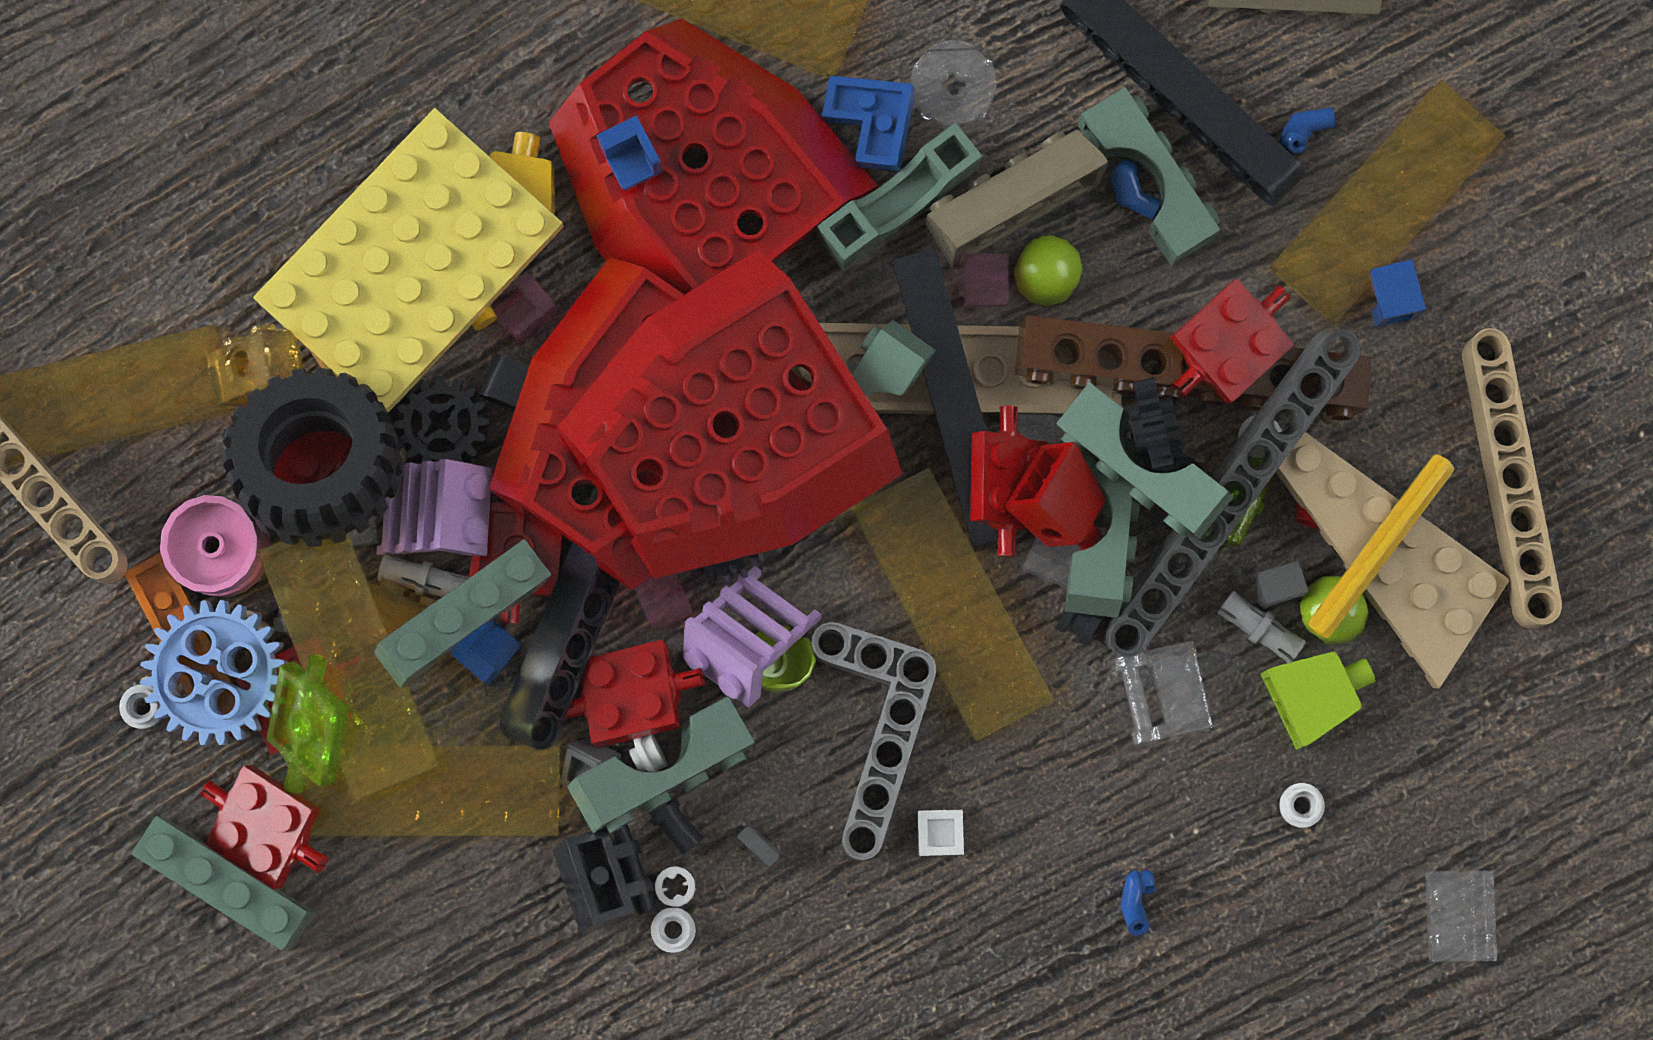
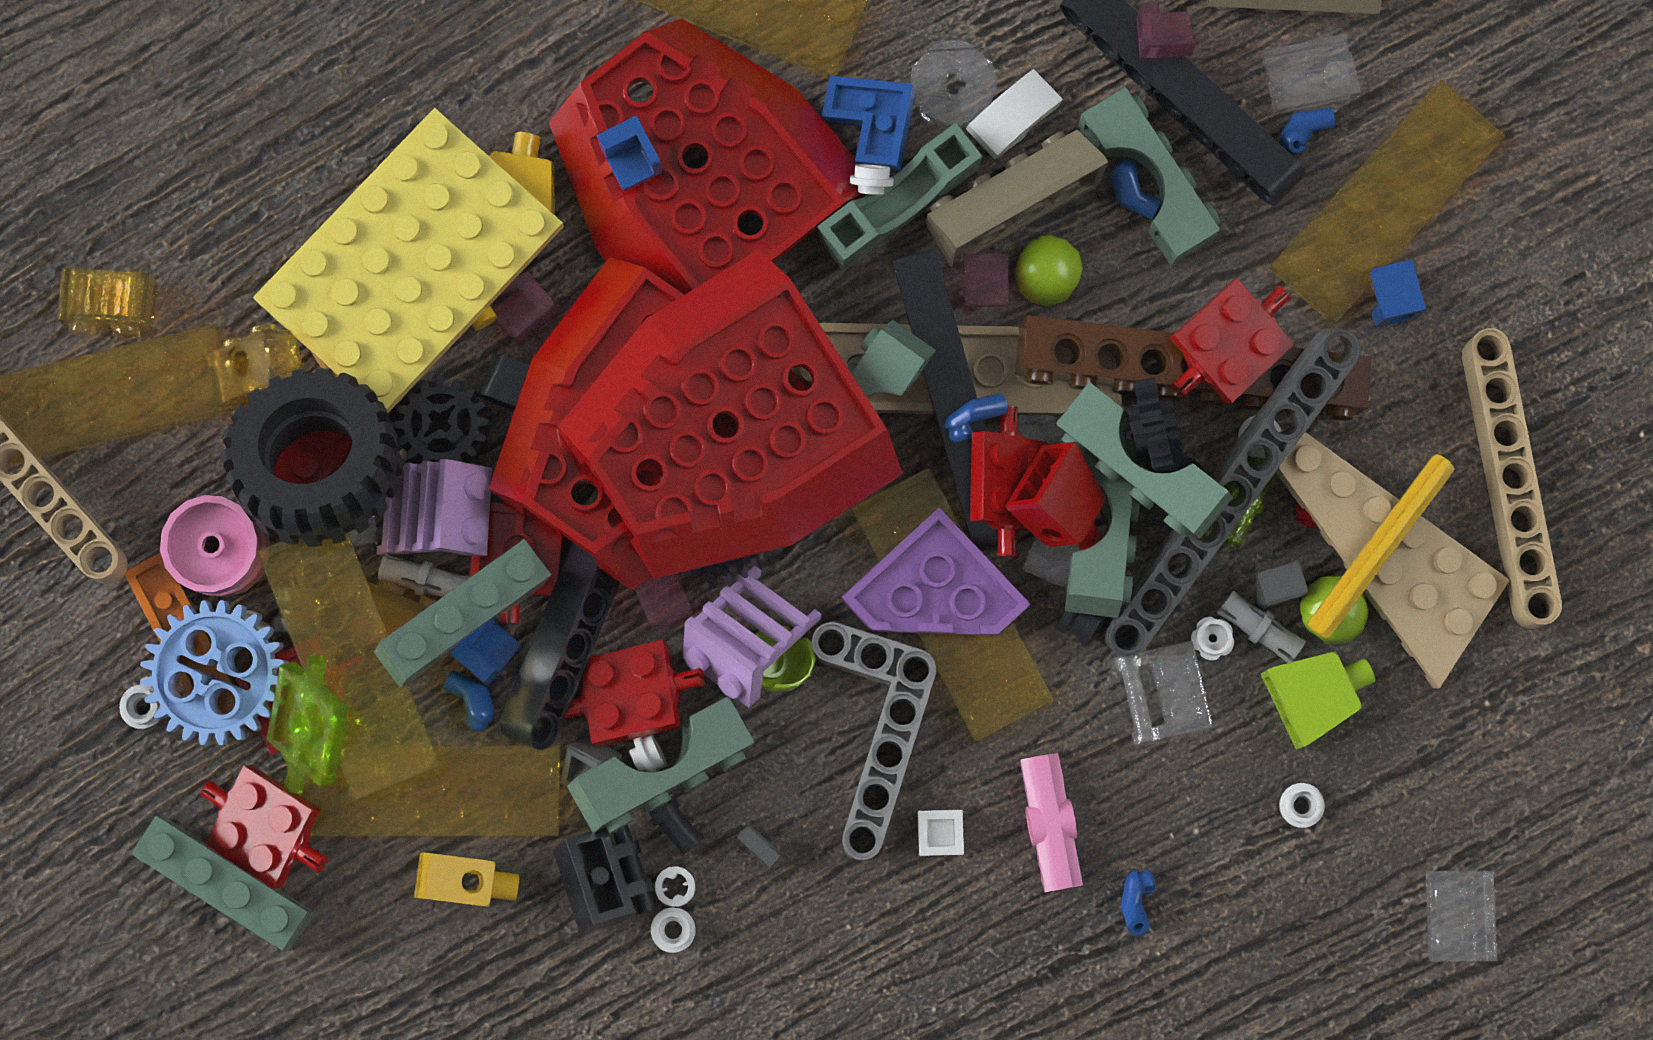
none -> clear yellow brick [57,268,157,339]
none -> yellow torso [414,852,519,907]
none -> blue arm [443,670,495,732]
none -> medium lavender plate [842,508,1030,636]
none -> white plate [850,164,894,194]
none -> blue arm [945,393,1008,443]
none -> white slope [966,69,1063,159]
none -> bright pink piece [1020,753,1083,892]
none -> clear pink panel [1137,3,1197,59]
none -> white plate [1191,617,1234,660]
none -> clear plate [1261,33,1361,114]

